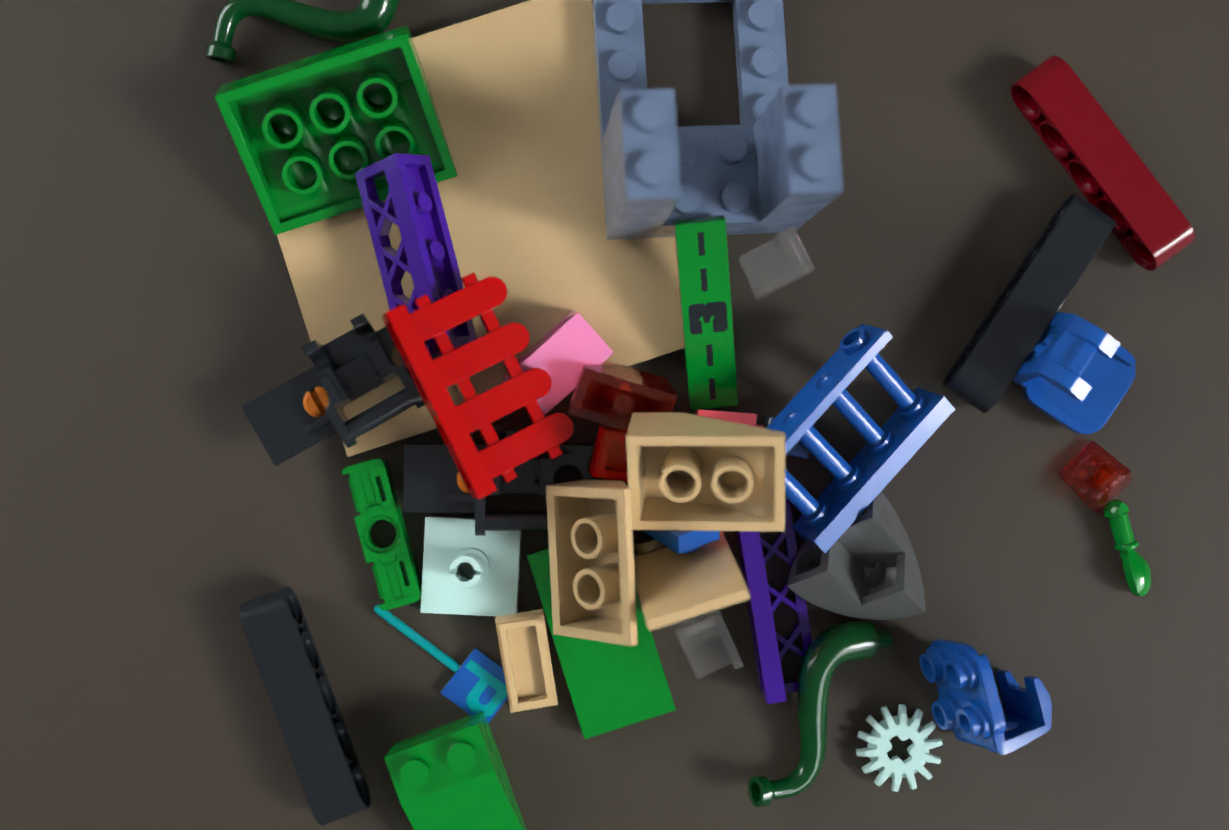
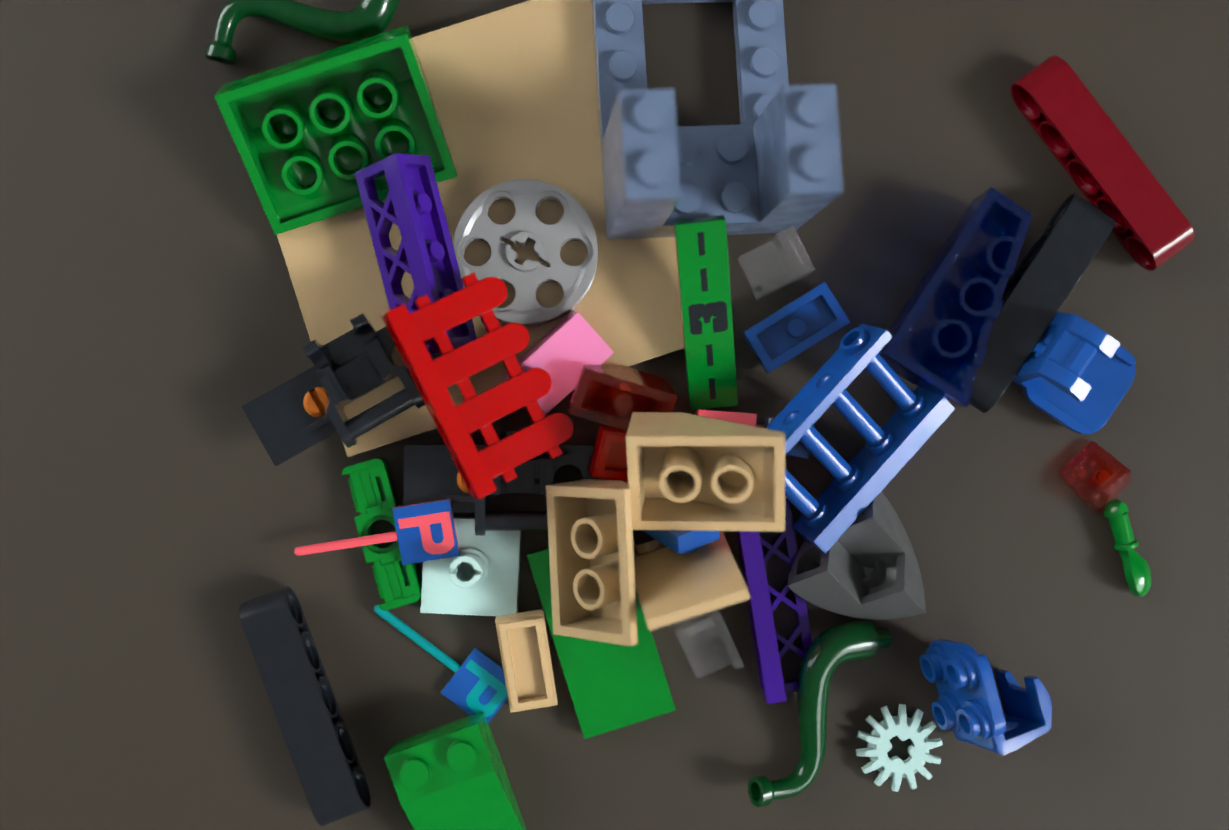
none -> piece [294,499,460,565]
none -> light grey wedge [453,179,598,326]
none -> blue plate [742,282,850,374]
none -> clear blue wedge [878,187,1033,407]

